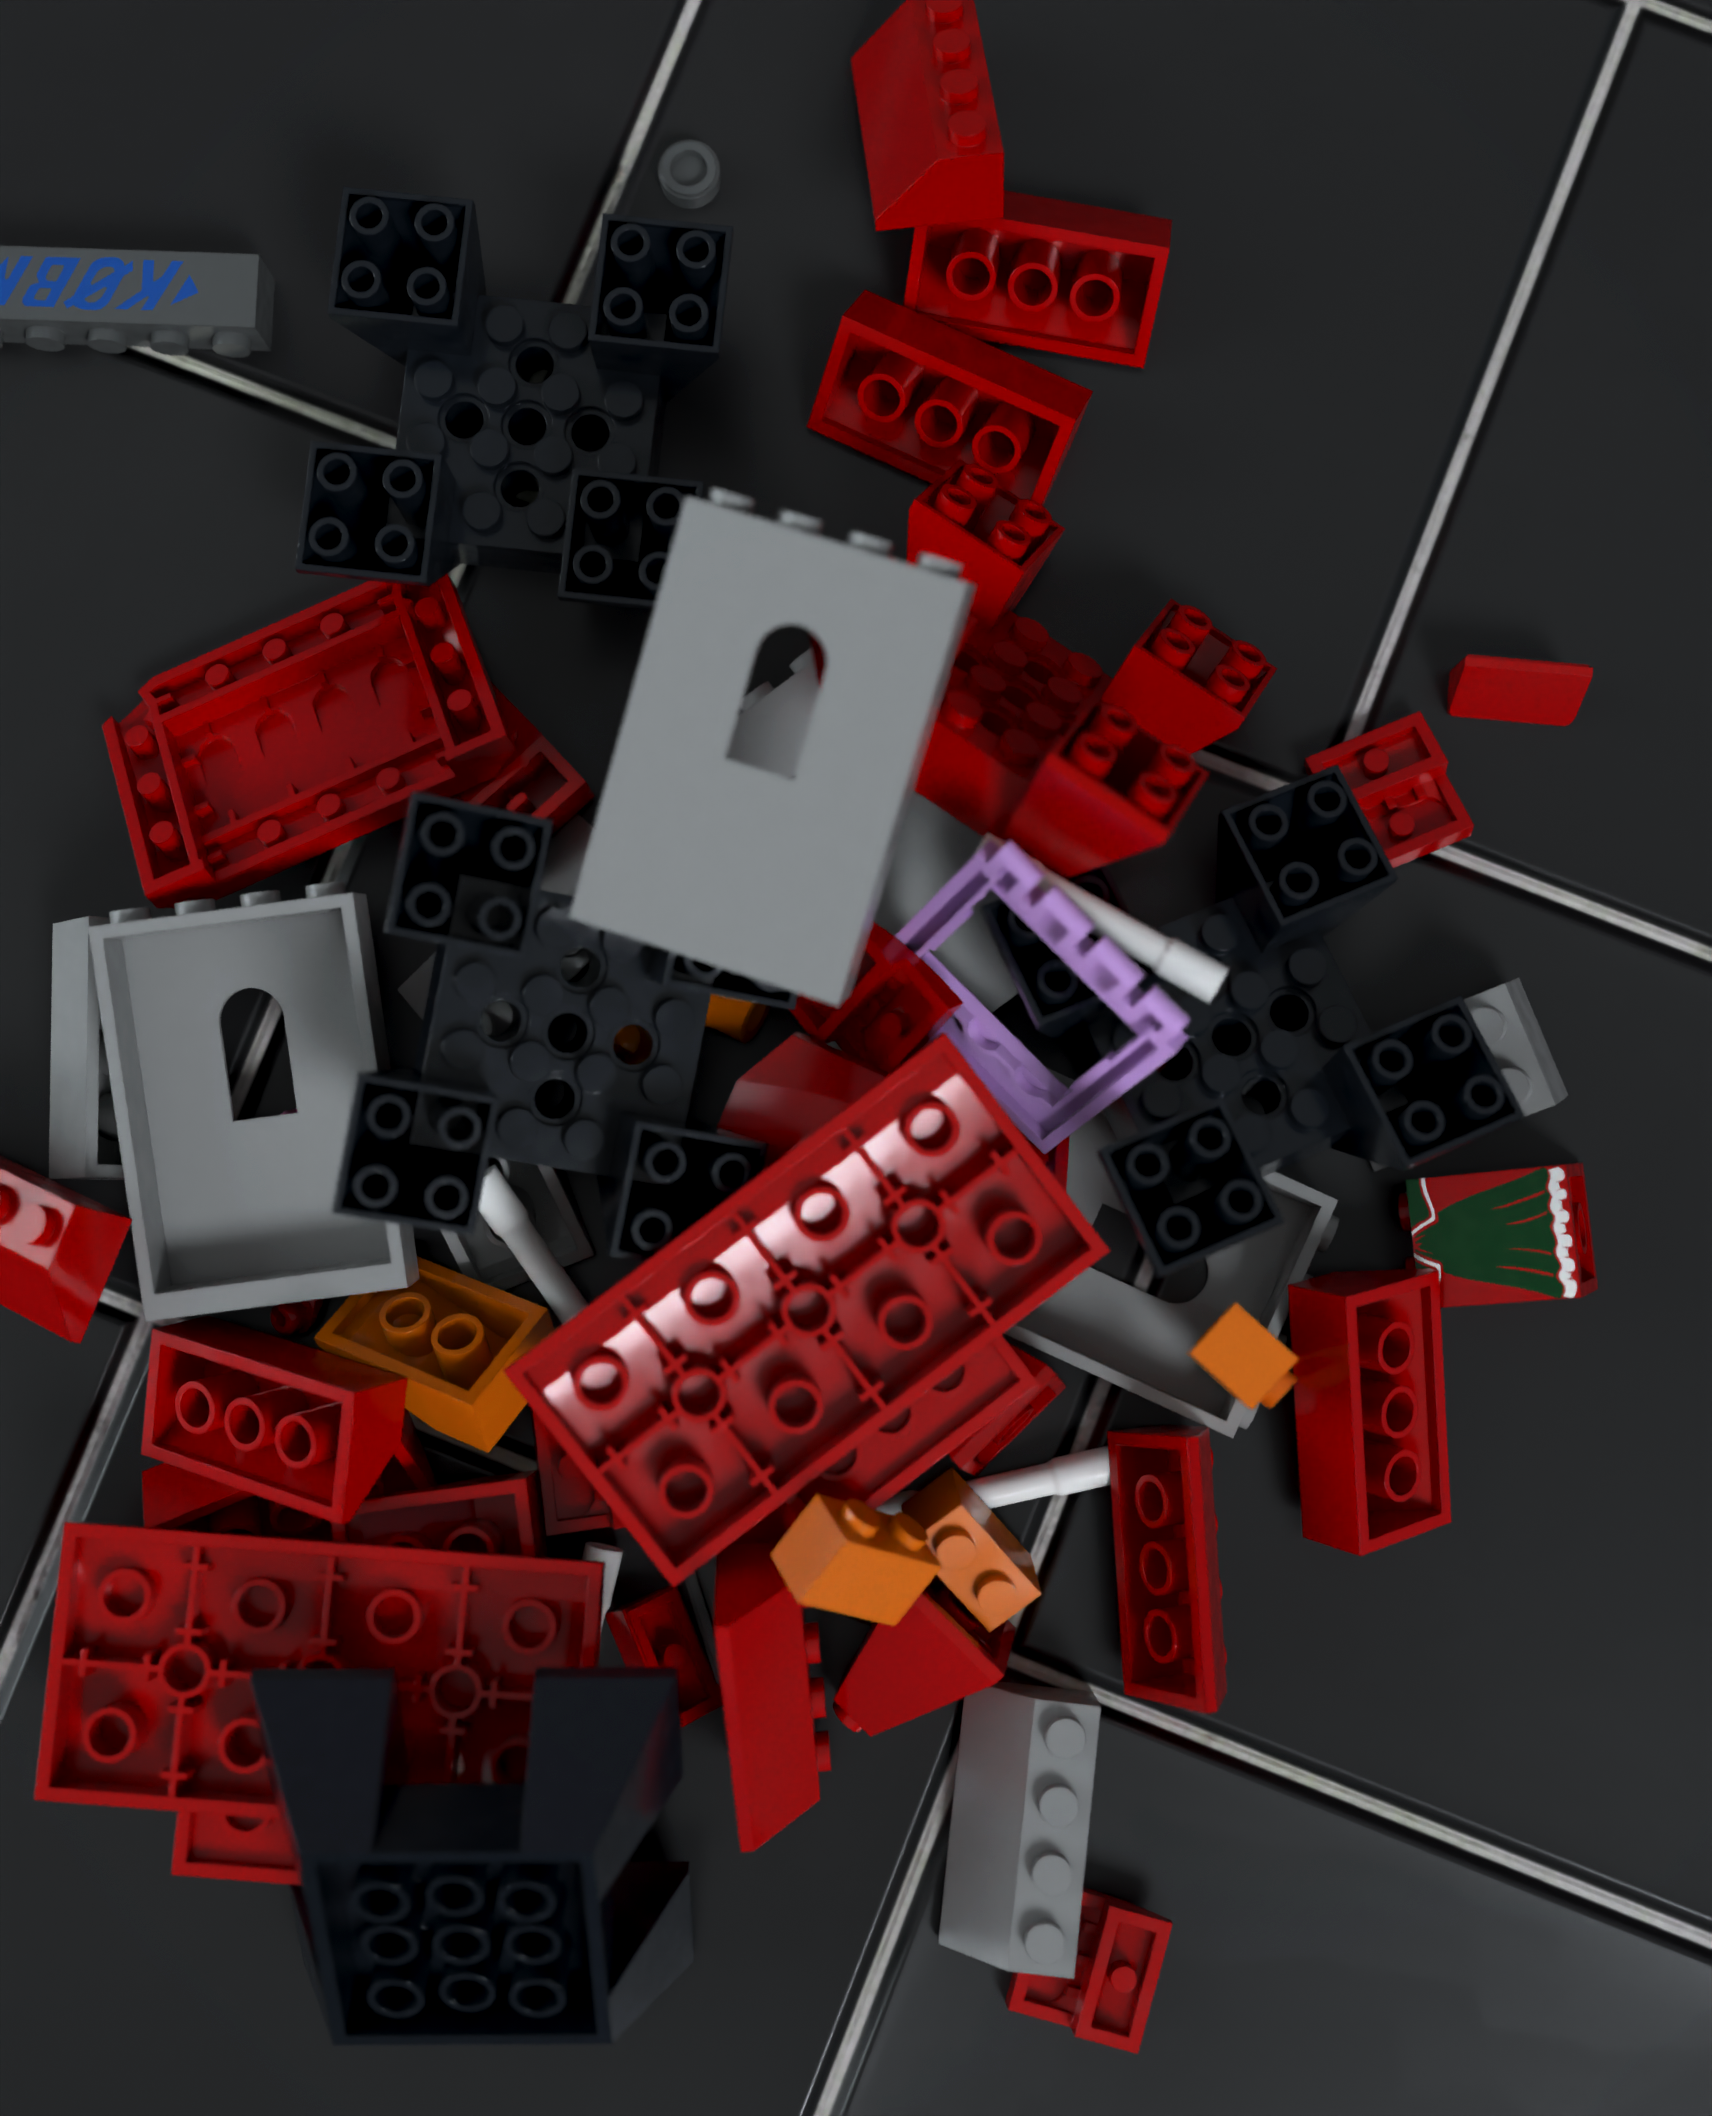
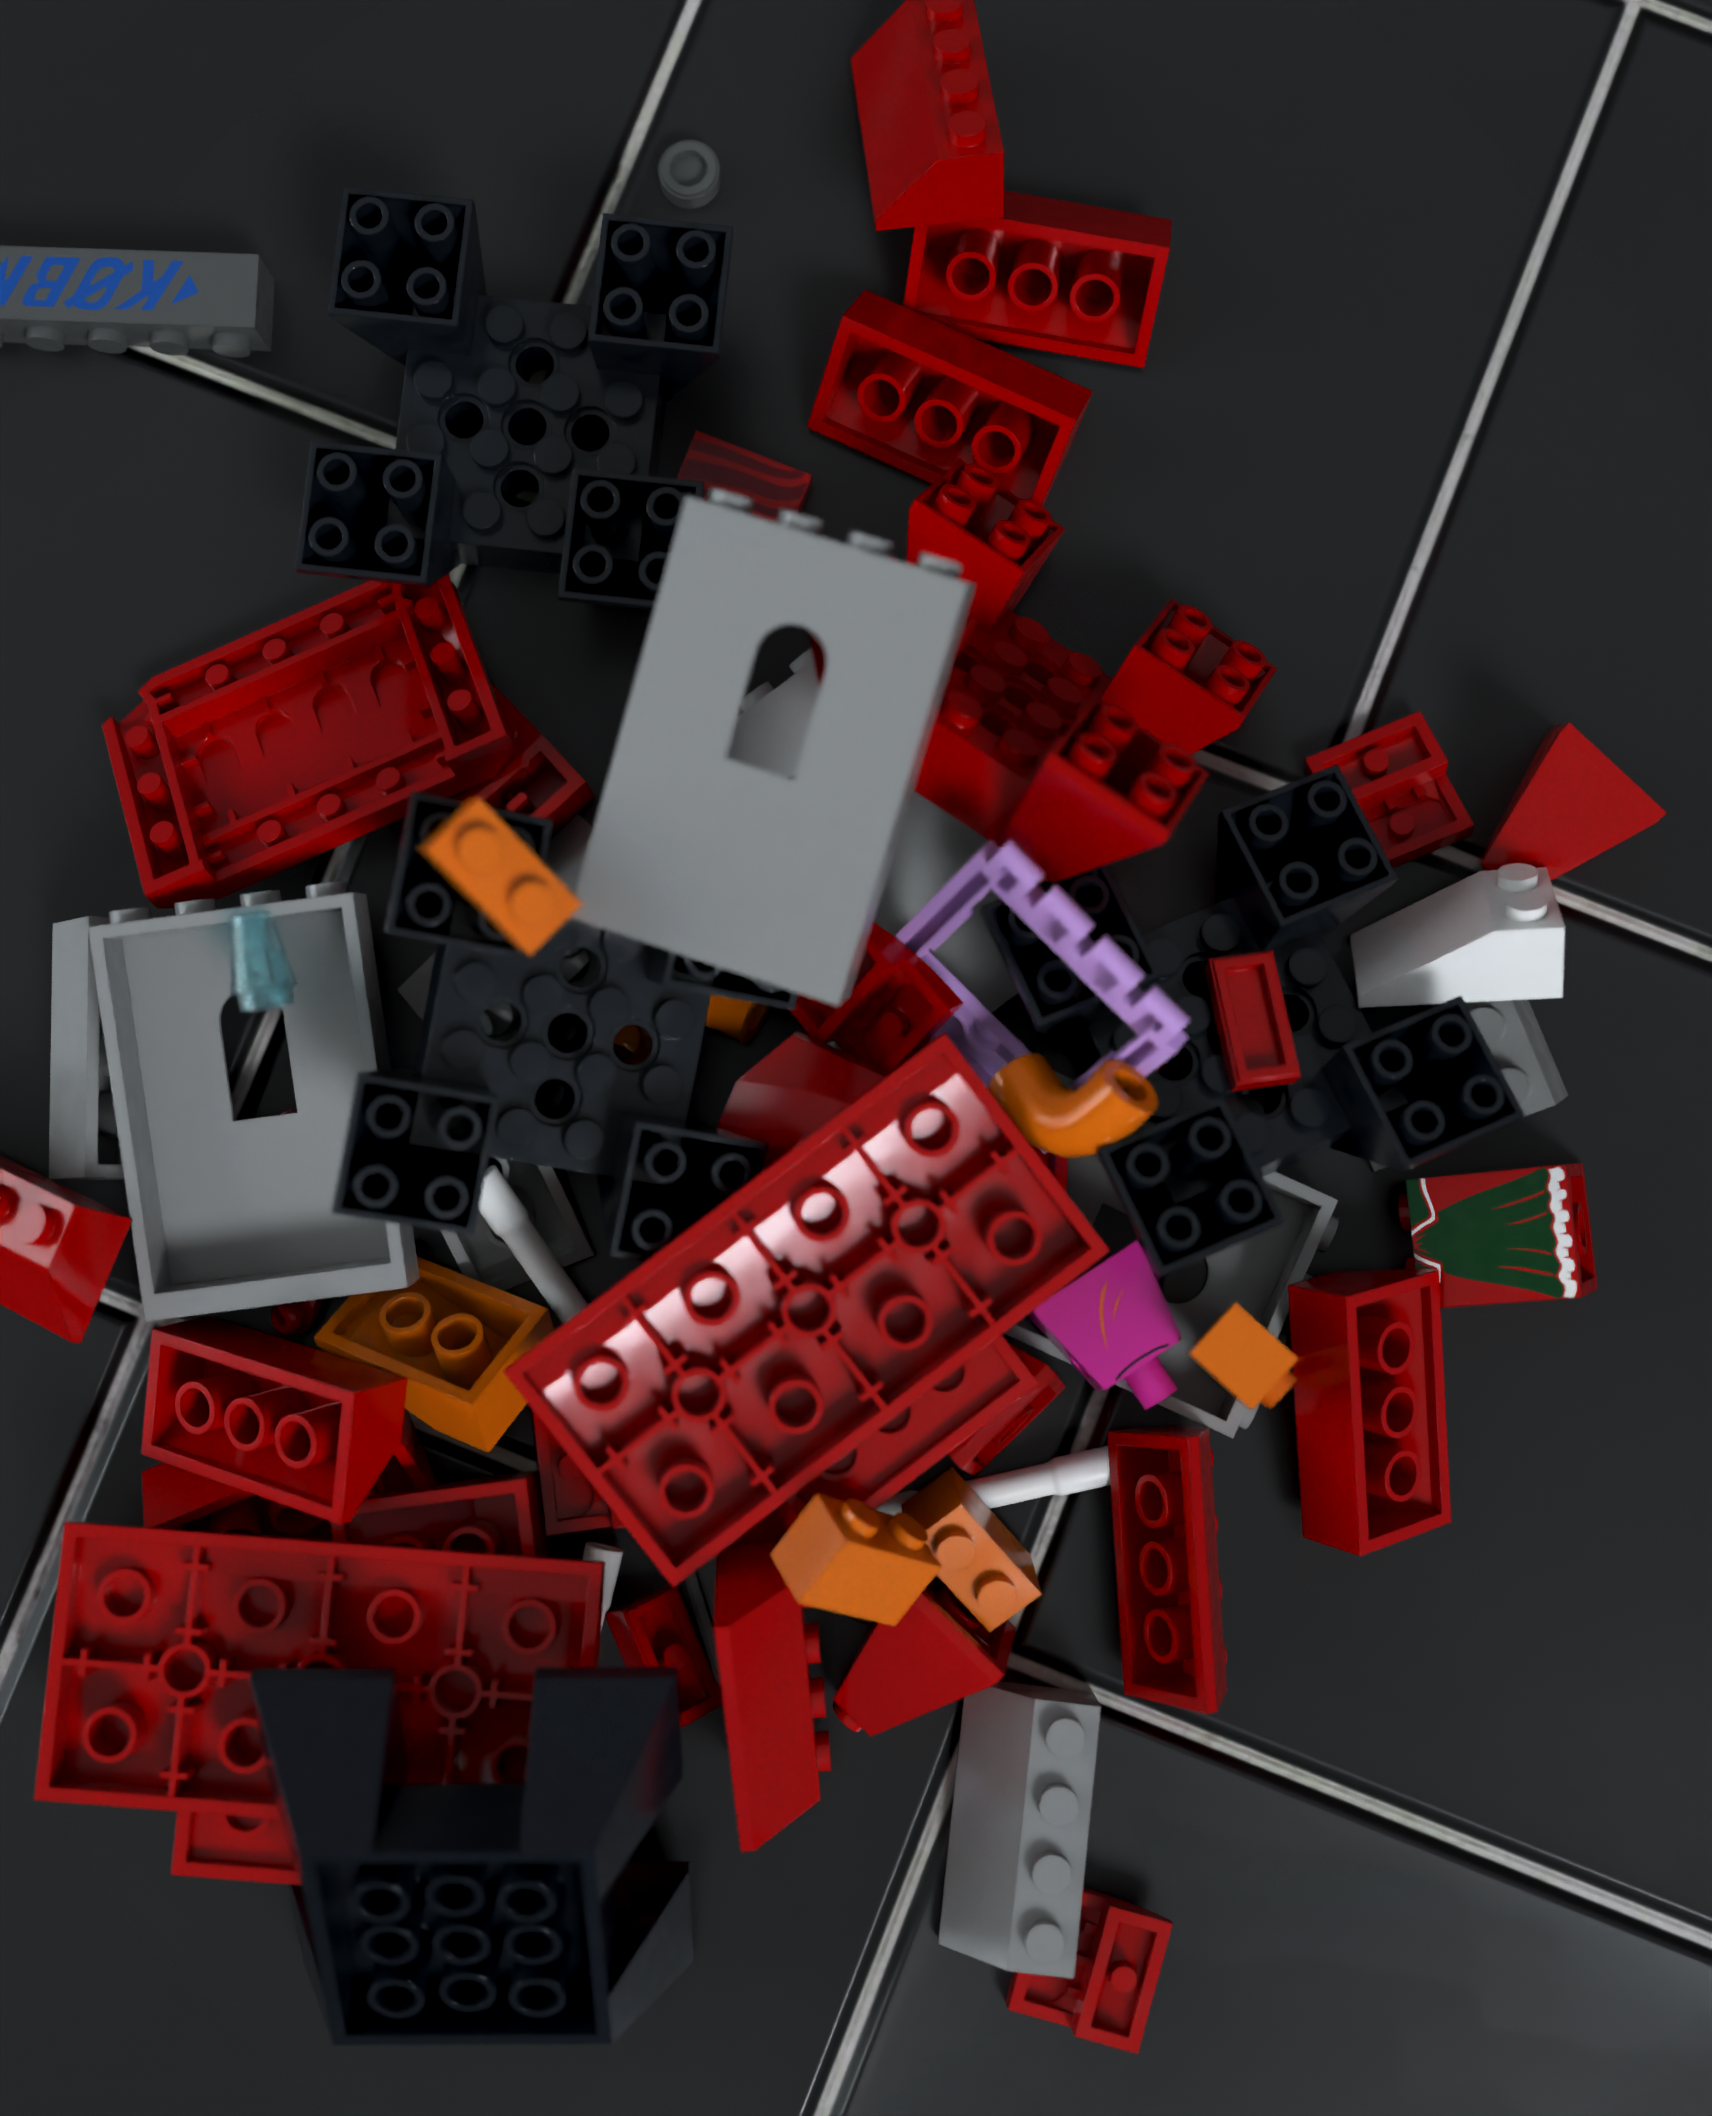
white piece [974,832,1229,1004] -> none
red slope [1447,654,1593,726] -> none
none -> clear light blue cone [229,911,299,1013]
none -> orange brick [417,797,583,956]
none -> tile [677,430,813,523]
none -> orange cylinder [988,1053,1158,1158]
none -> dark pink torso [1028,1240,1181,1410]
none -> red tile [1204,950,1301,1092]
none -> white slope [1350,863,1565,1008]
none -> red slope [1478,722,1667,881]

